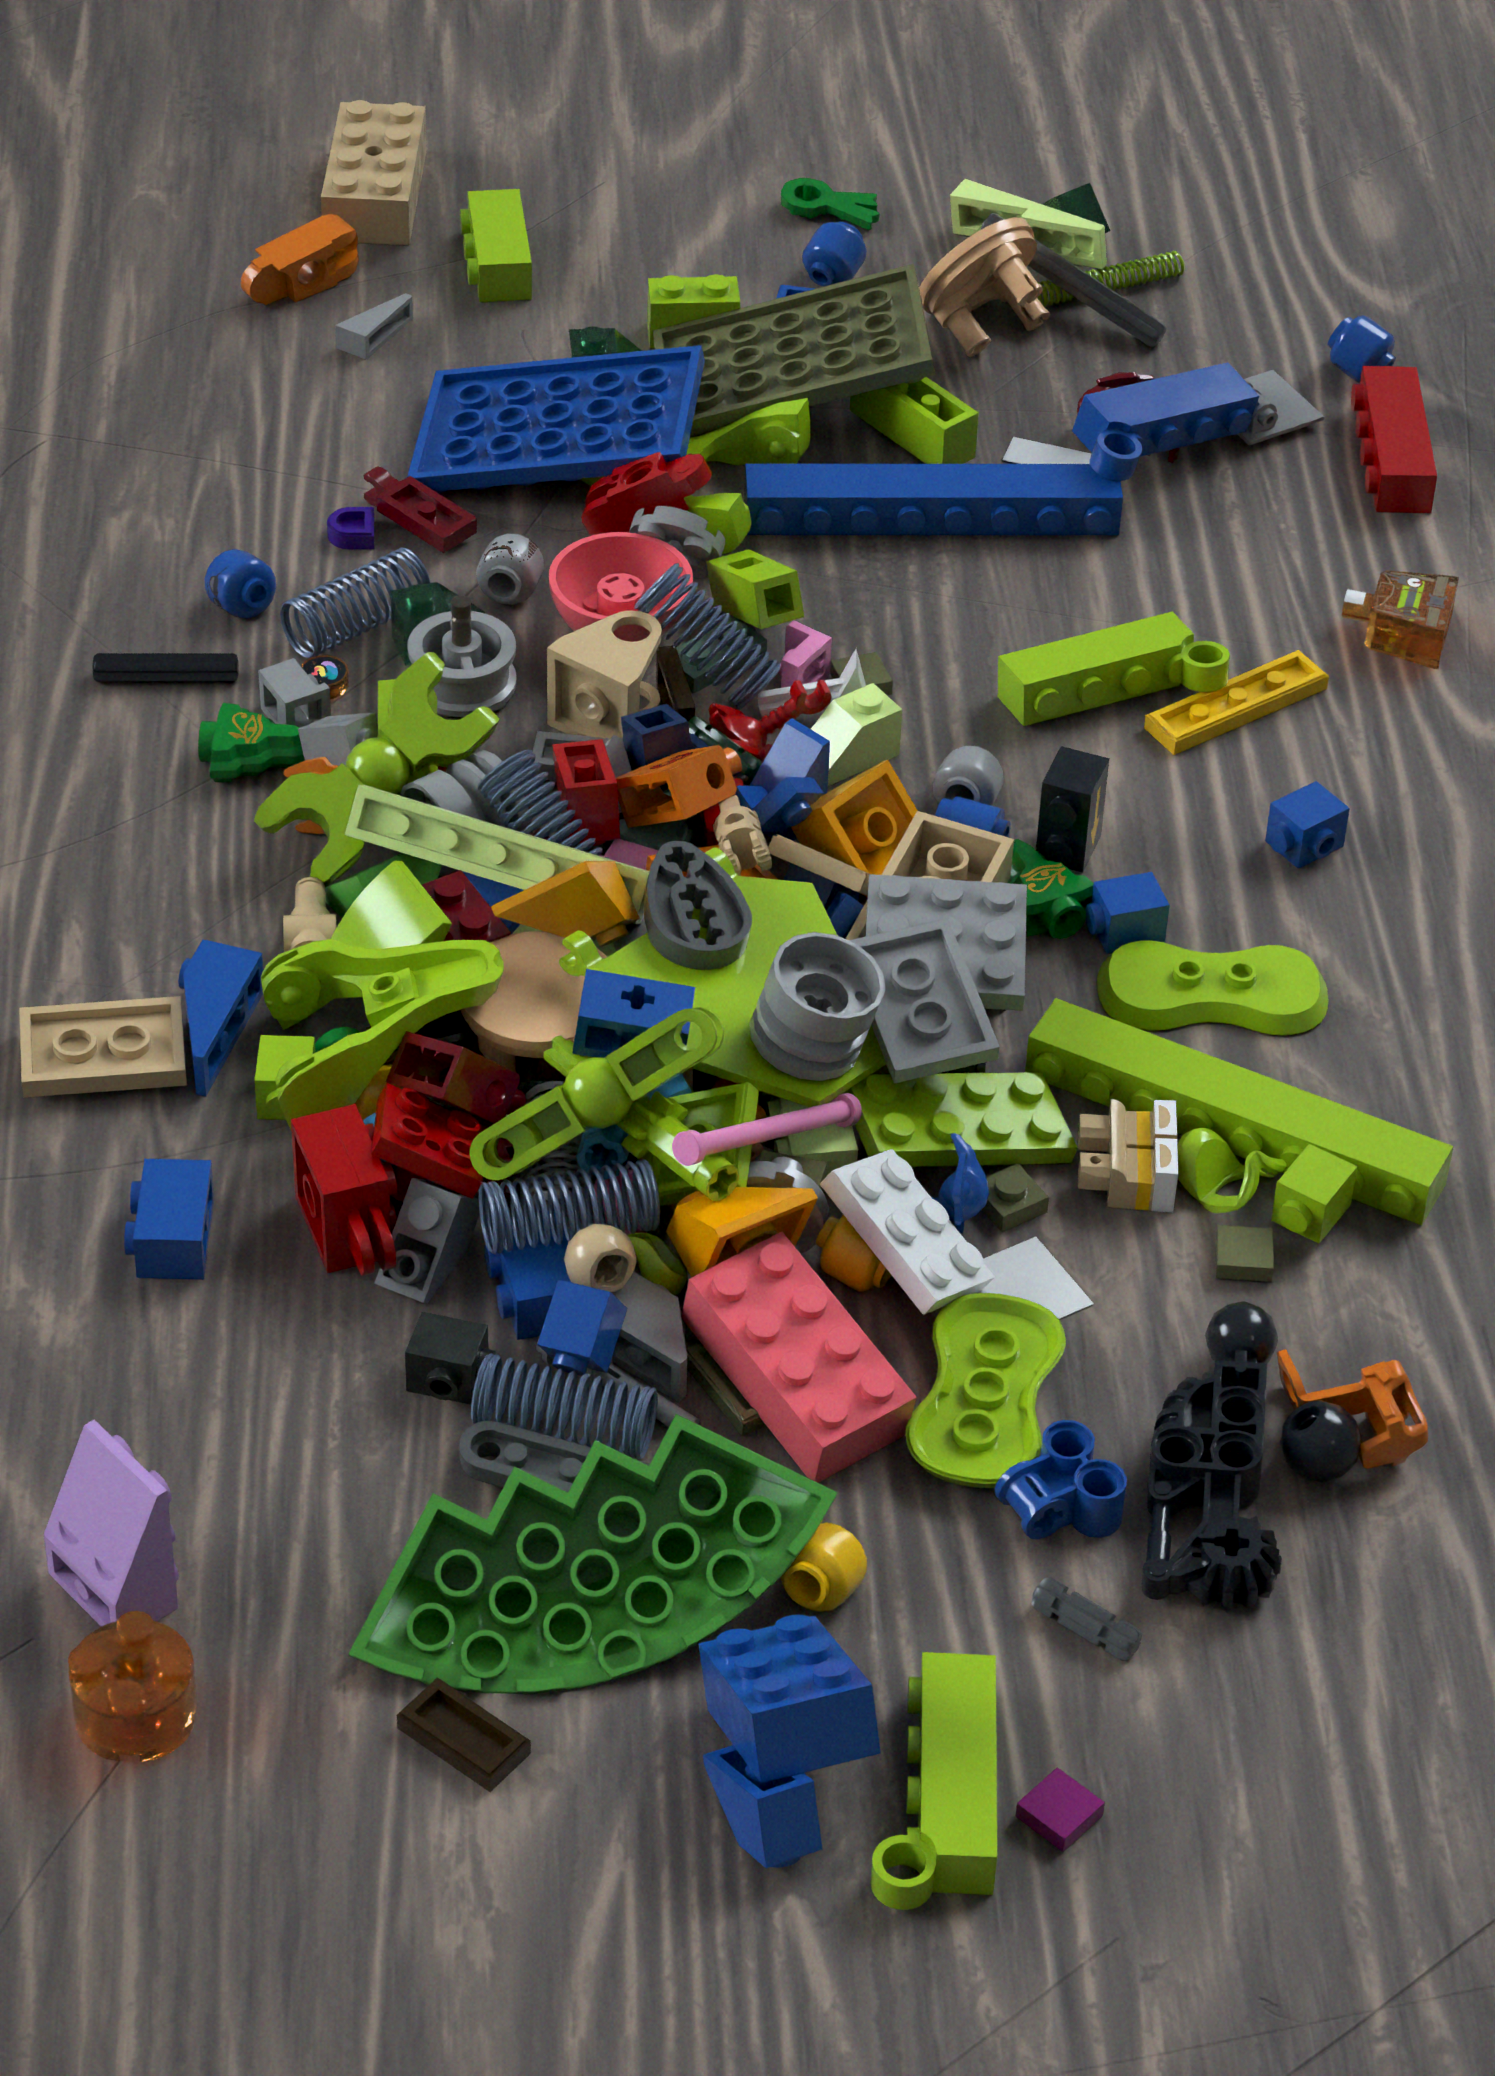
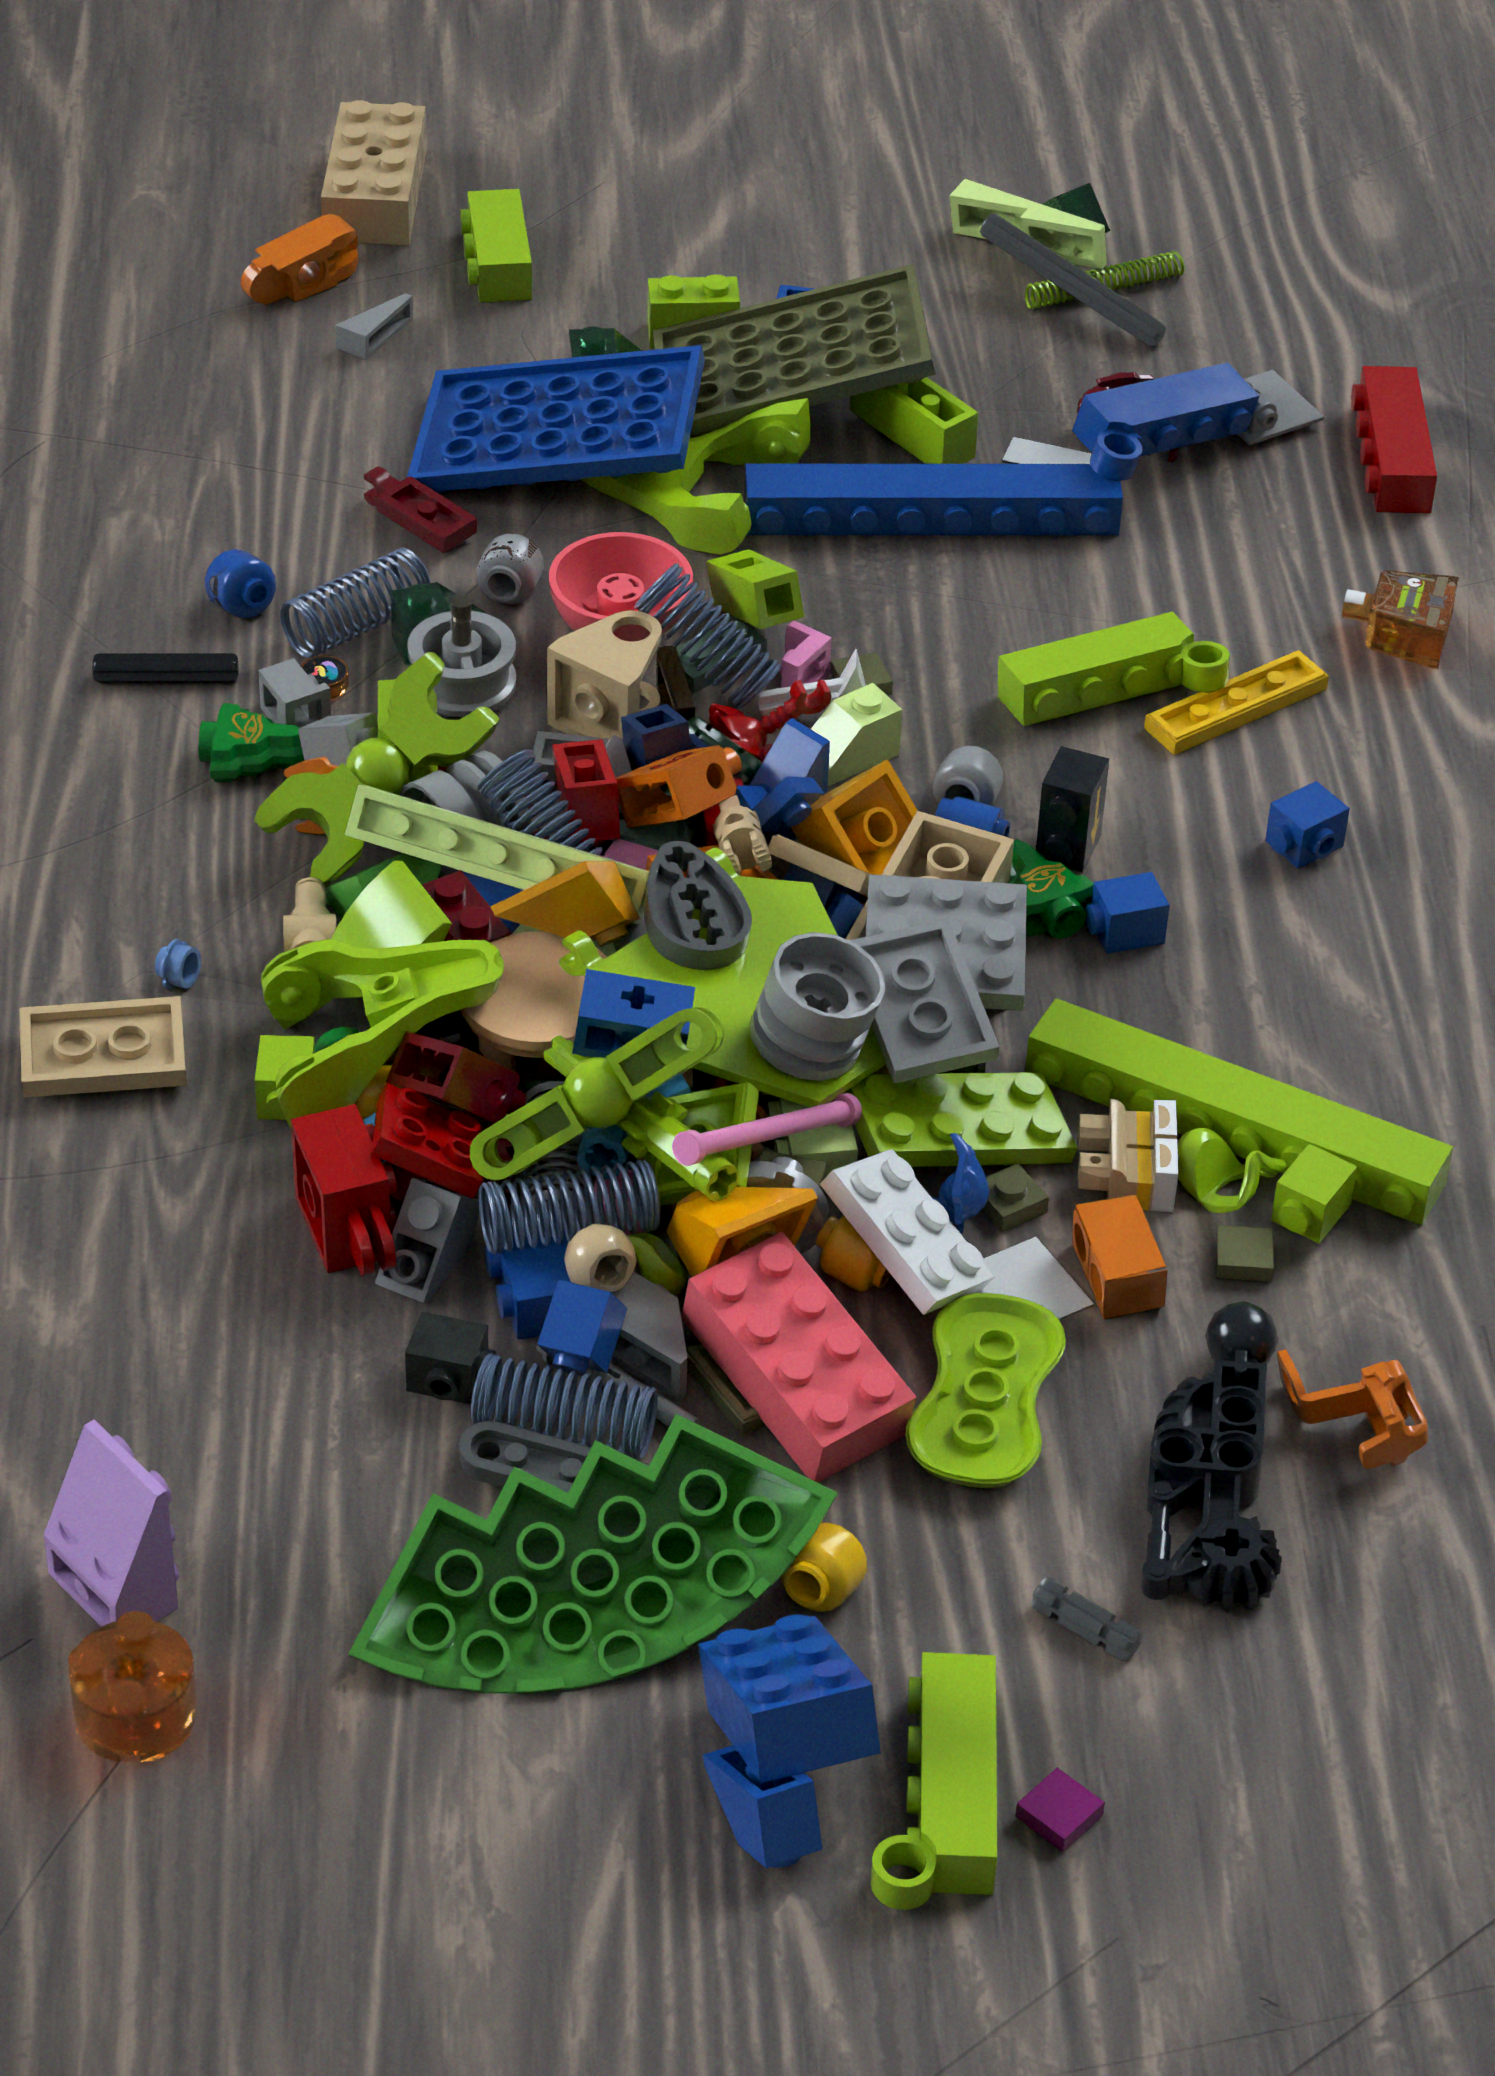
blue brick [124,1159,214,1280] -> none
blue slope [178,939,263,1097] -> none
dark purple tile [327,507,375,550] -> none
dark brown tile [396,1677,531,1792] -> none
red piece [581,452,712,536] -> none
light grey plate [629,506,725,578] -> none
green piece [781,177,880,230] -> none
blue head [802,222,867,287] -> none
light nougat piece [919,217,1050,357] -> none
blue piece [994,1420,1127,1539] -> none
lime plate [1097,940,1329,1036] -> none
black piece [1280,1400,1362,1483] -> none
blue head [1327,315,1396,382] -> none
none -> medium blue plate [155,939,201,990]
none -> orange piece [1072,1195,1168,1320]

